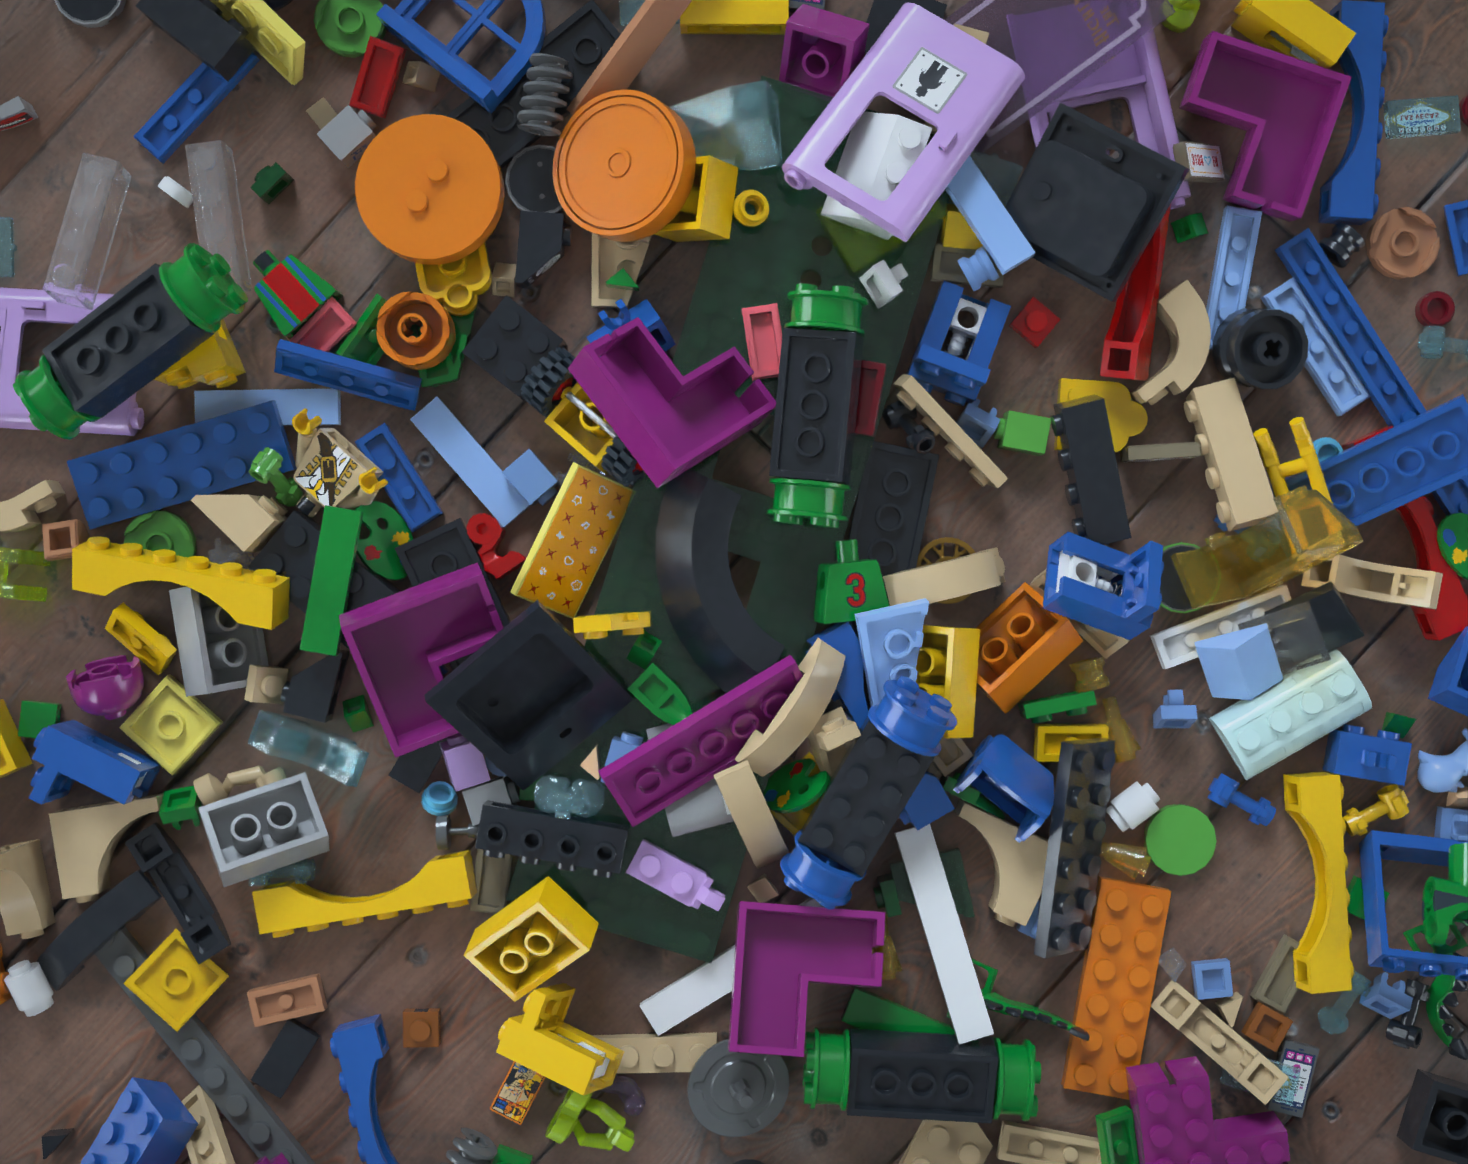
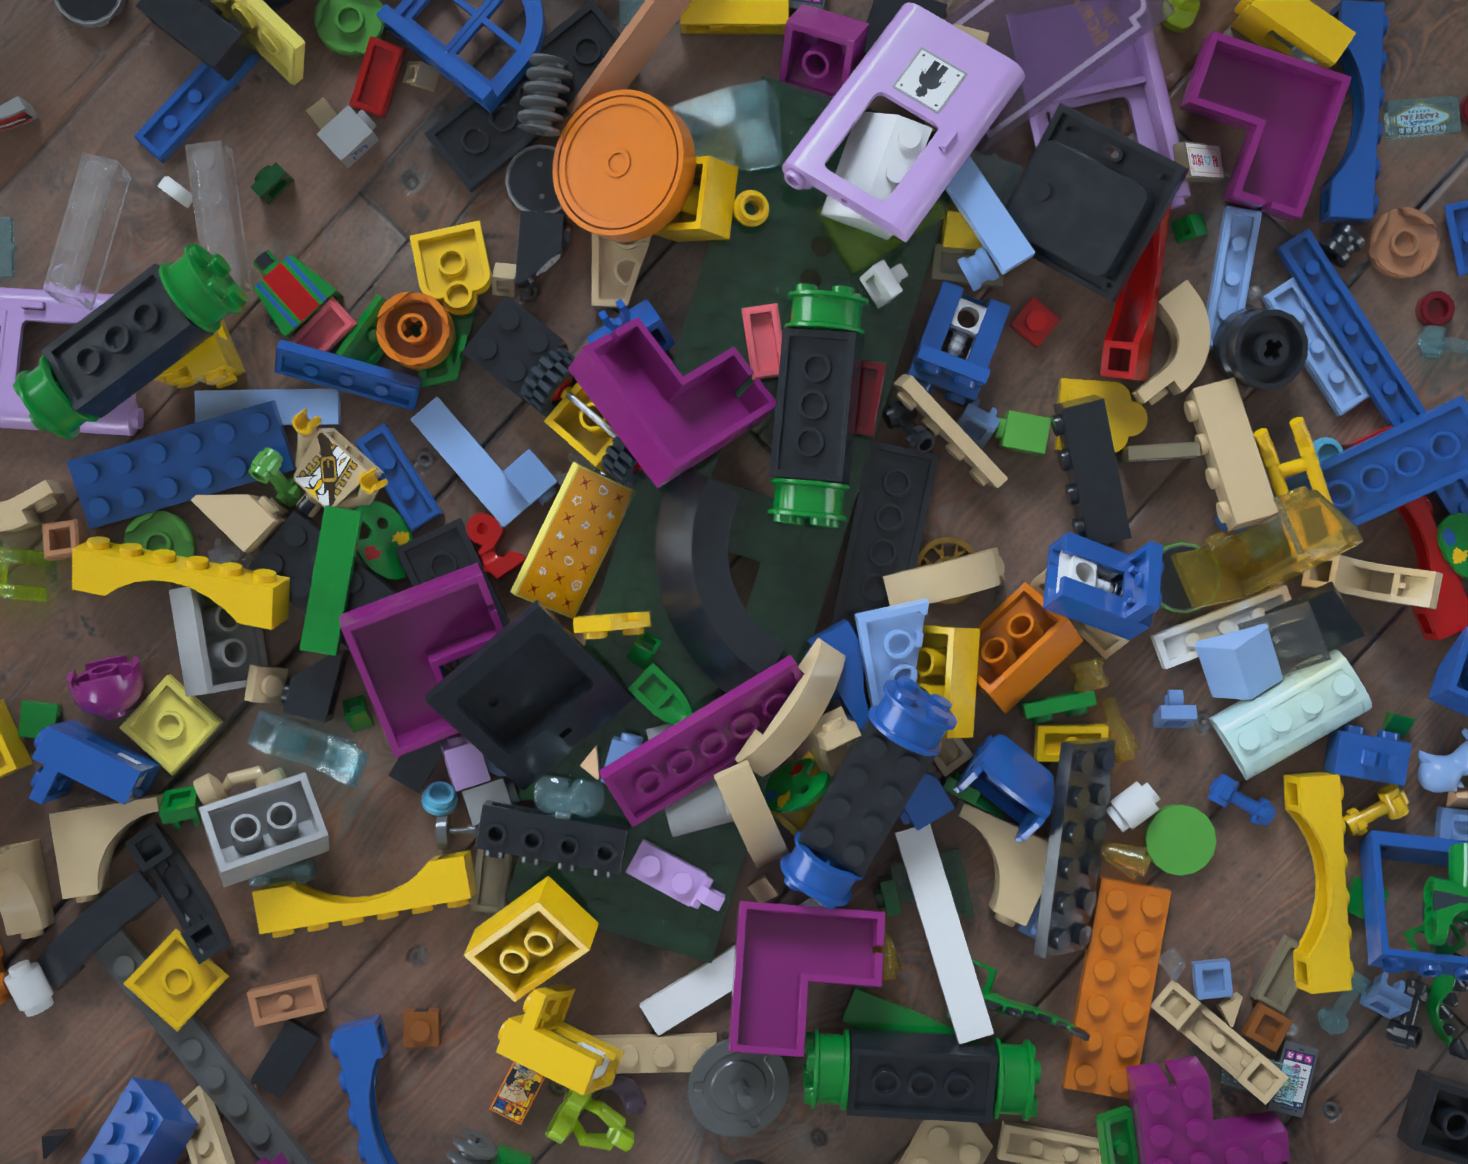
yellow plate [105,602,177,675] -> none
orange brick [355,114,505,265] -> none
green piece [606,268,639,291] -> none
green torso [814,539,889,624] -> none

